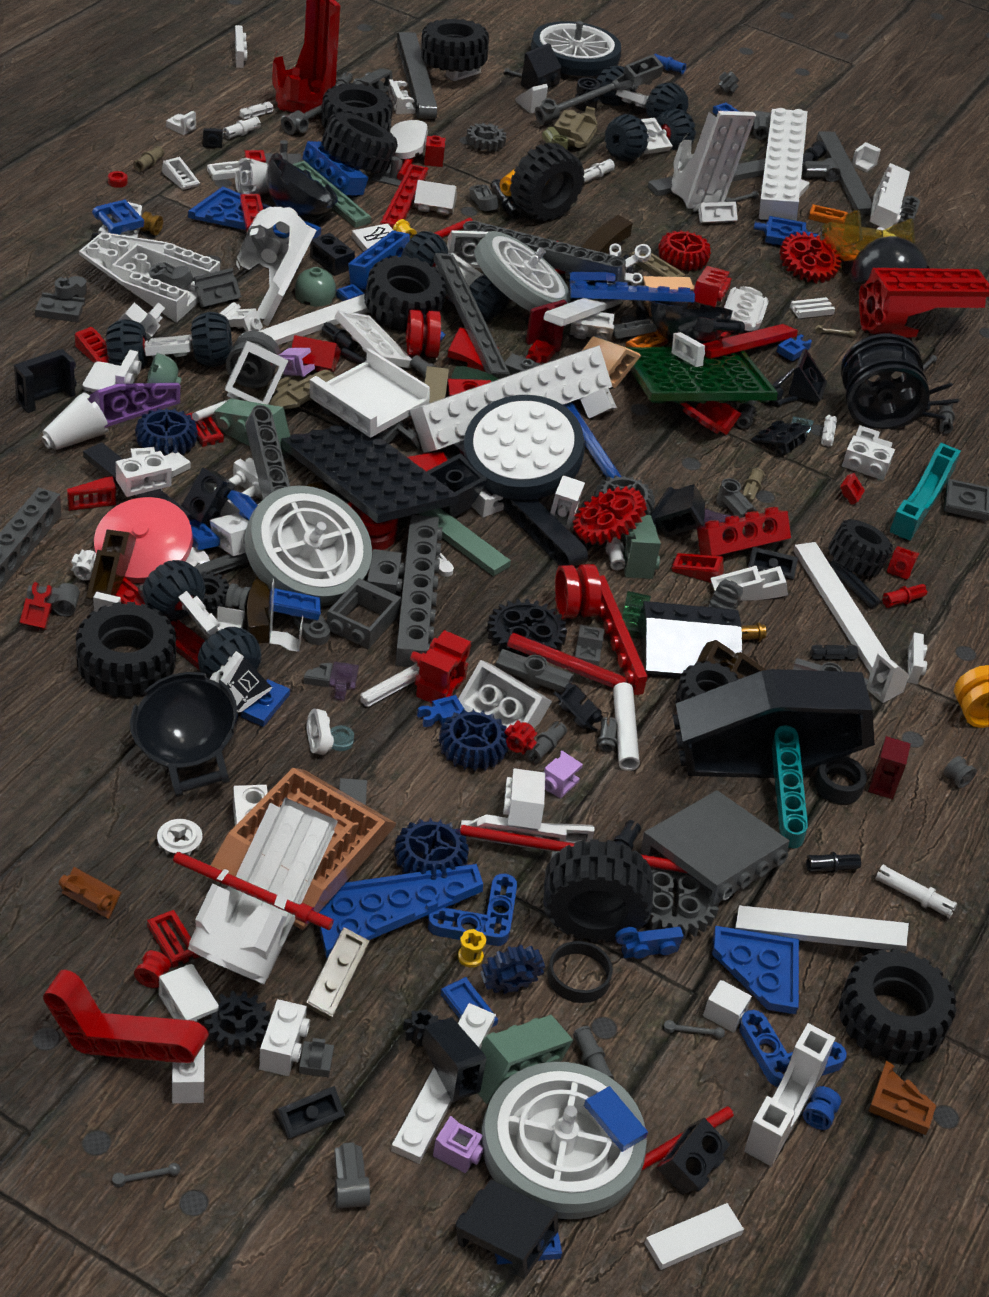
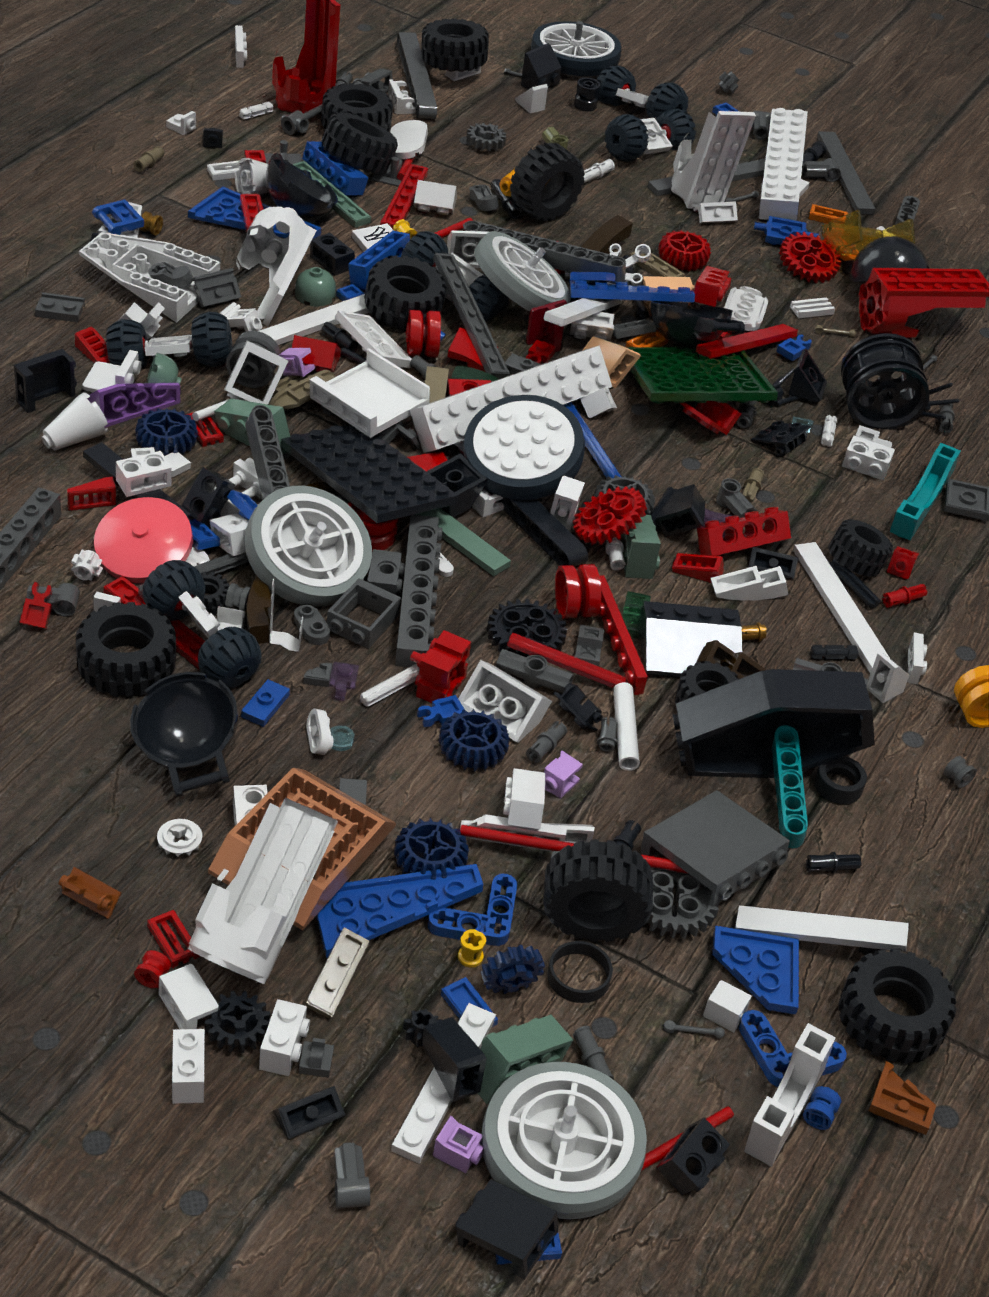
red beam [43,970,209,1064] -> none
dark grey piece [55,276,87,299] -> none
dark brown slope [86,529,136,599] -> none
red tile [108,171,128,188] -> none
dark grey hinge [112,1163,180,1187] -> none
white slope [161,157,200,190] -> none
red bar [173,852,334,930] -> none
torso [210,651,272,713] -> none
white pin [223,116,261,139] -> none
blue plate [269,588,321,620] -> none
red brick [424,135,445,167] -> none
red gear [505,720,537,754] -> none
dark grey bar [535,54,664,126] -> none
dark tan plate [554,106,598,148] -> none
blue tile [584,1086,648,1152] -> none
blue hinge [615,927,683,959] -> none
white tile [645,1203,744,1270] -> none
blue pin [654,54,686,74] -> none
white plate [672,332,705,367] -> none
dark grey gear [708,579,743,610] -> none
red plate [840,473,865,505] -> none
white panel [852,142,881,172] -> none
dark red brick [868,736,911,800] -> none
white wedge [870,163,910,230] -> none
white pin [875,864,957,918] -> none

